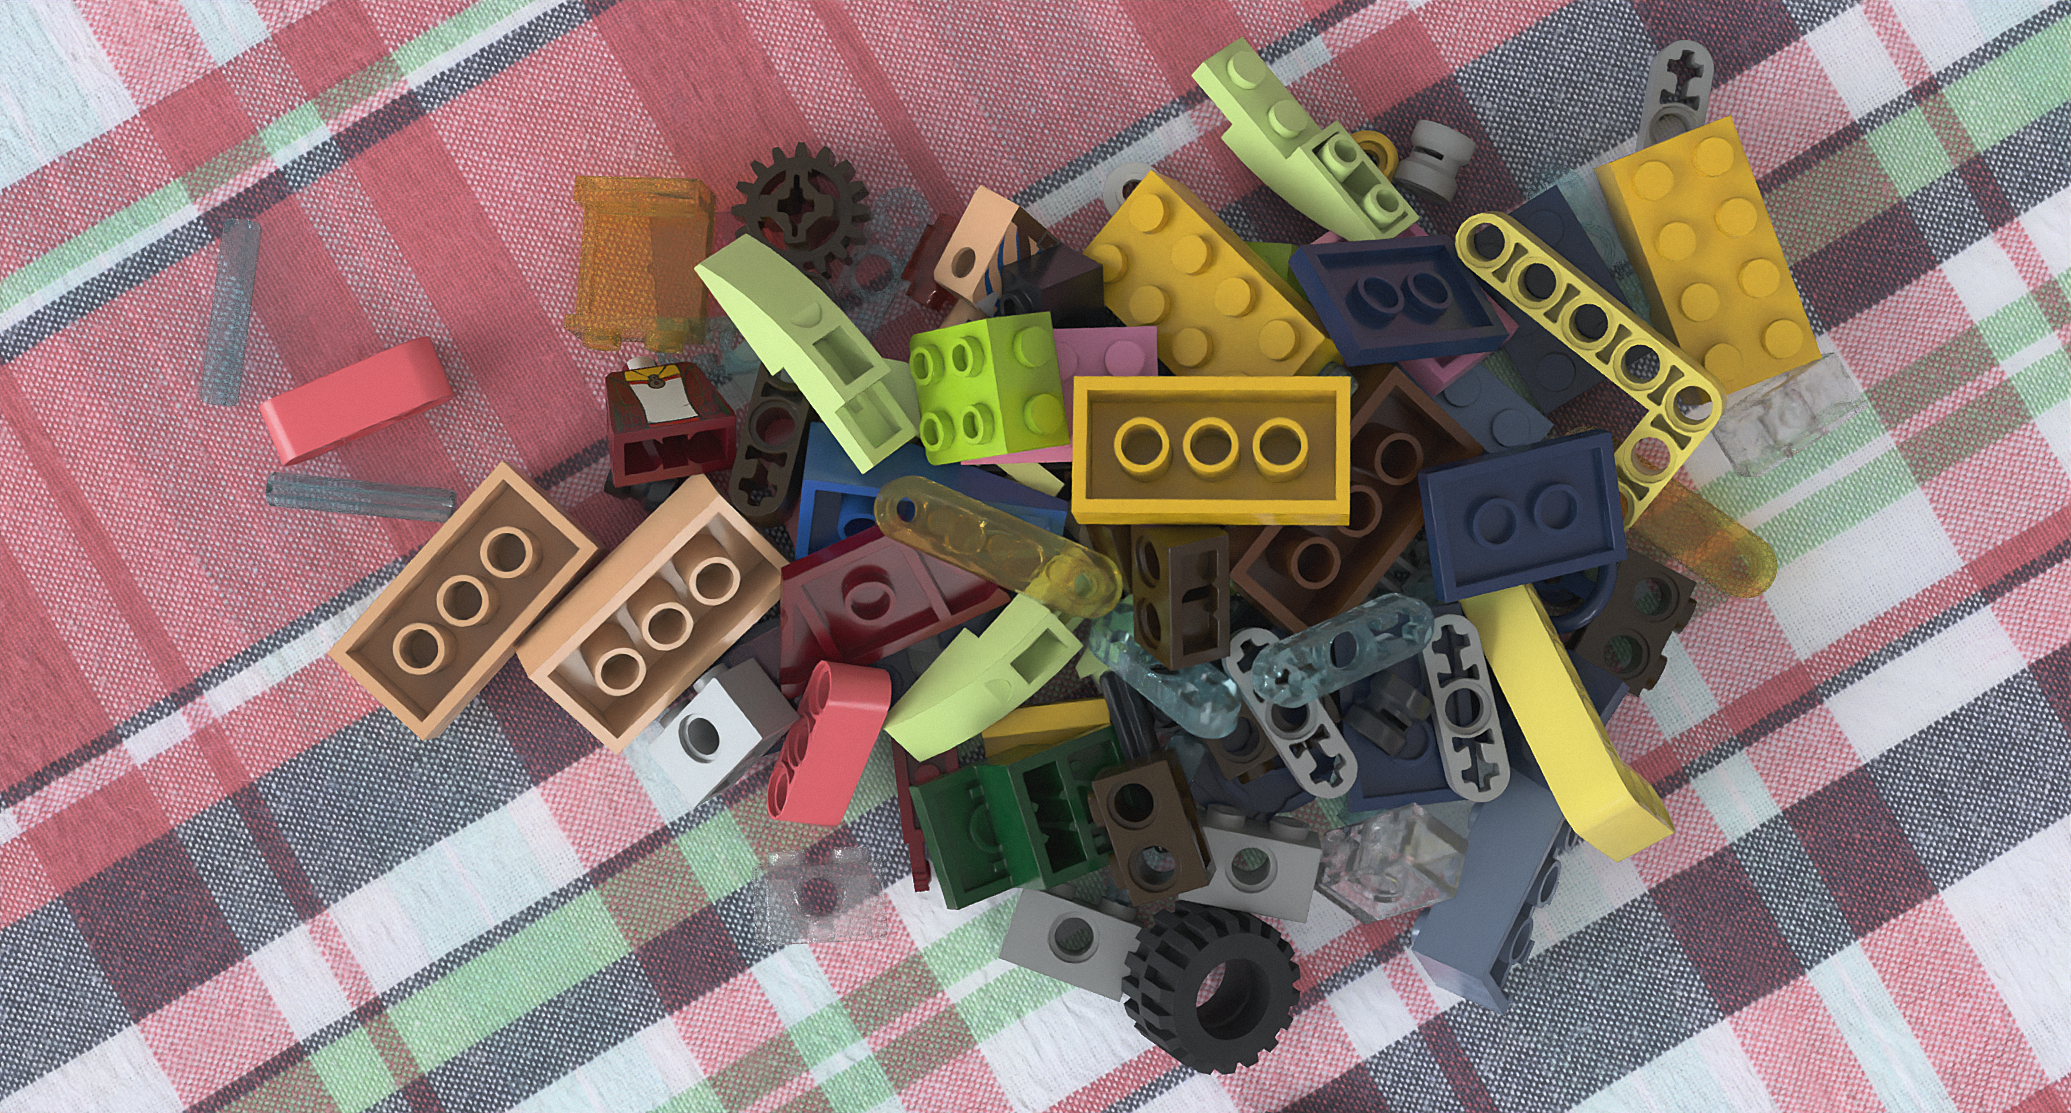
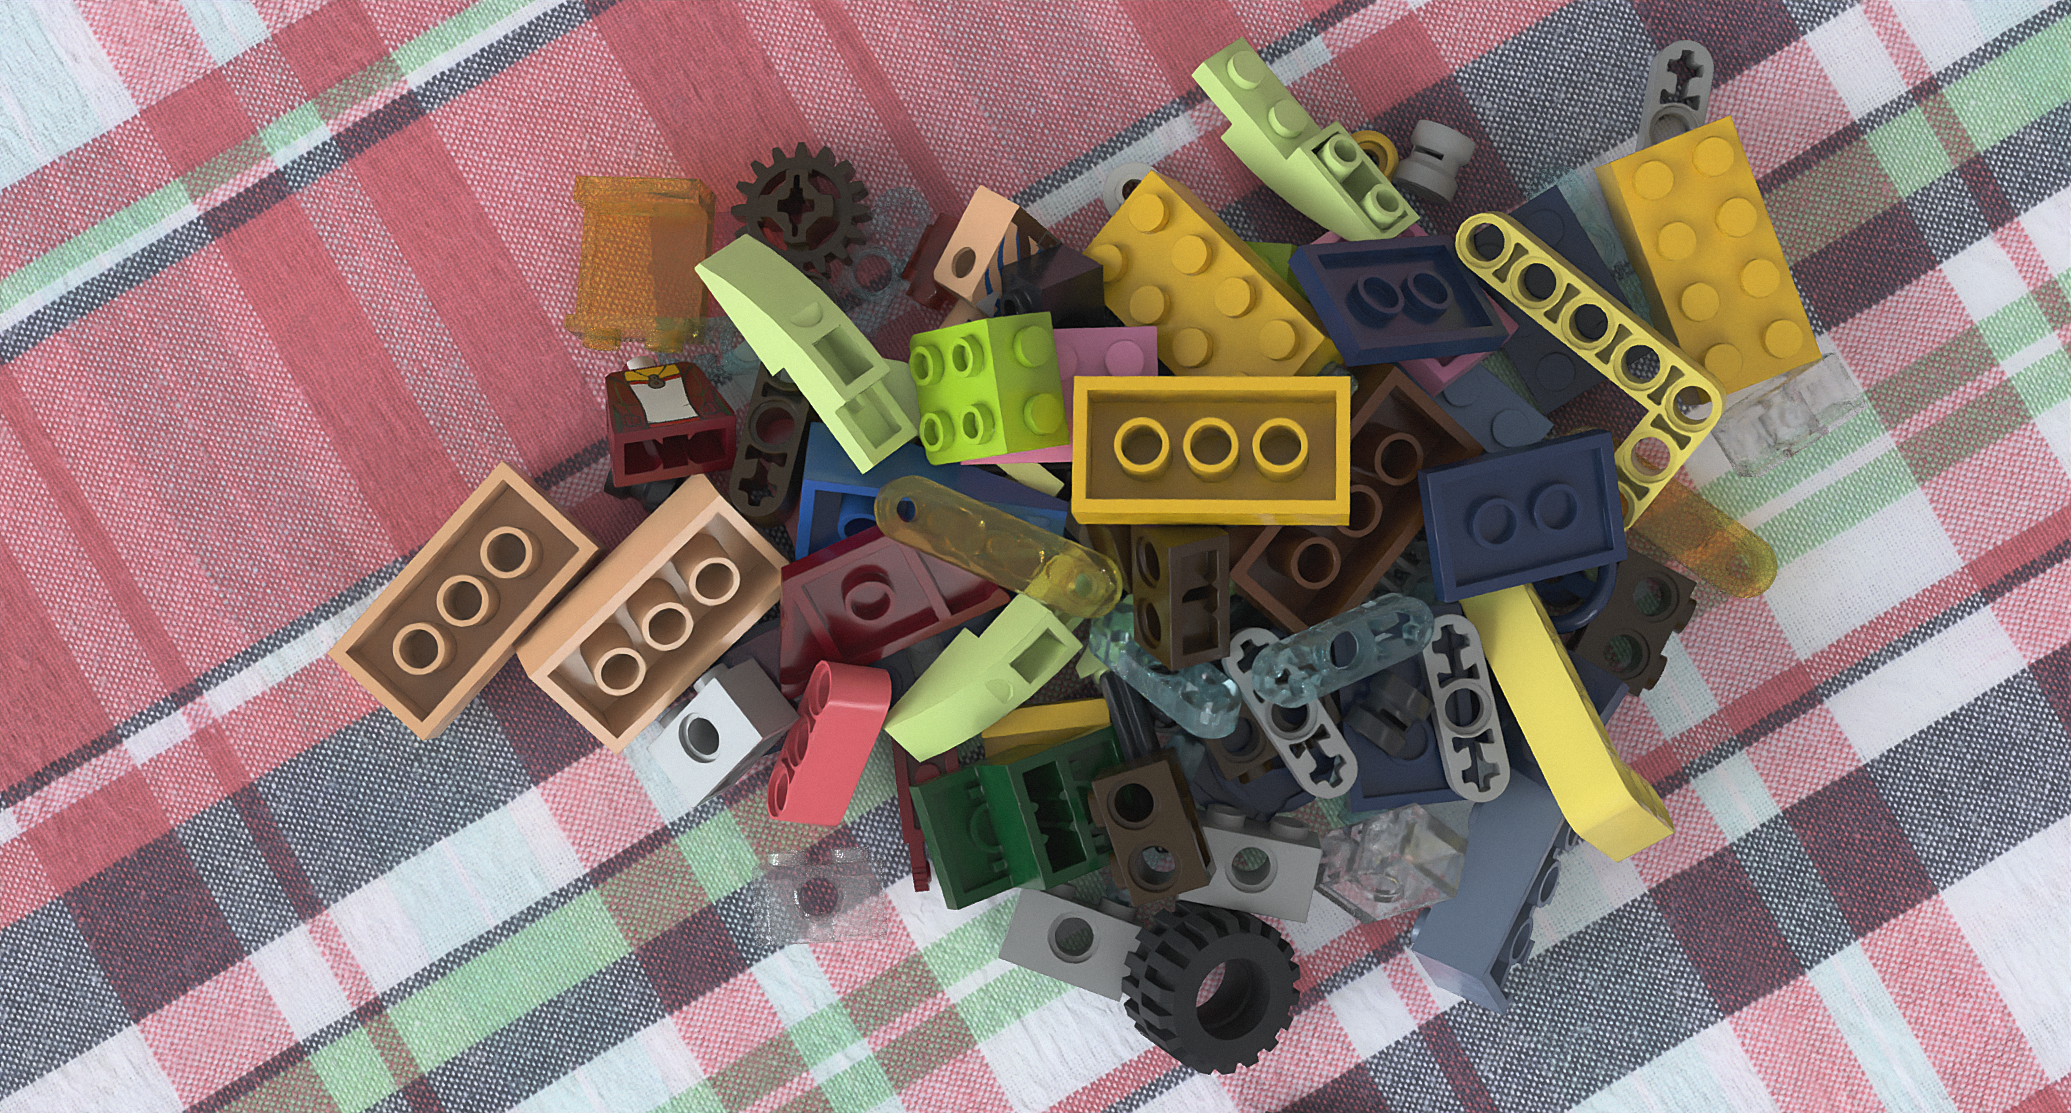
clear light blue axle [200,218,262,407] -> none
coral beam [259,336,455,467] -> none
clear light blue axle [265,472,457,523] -> none

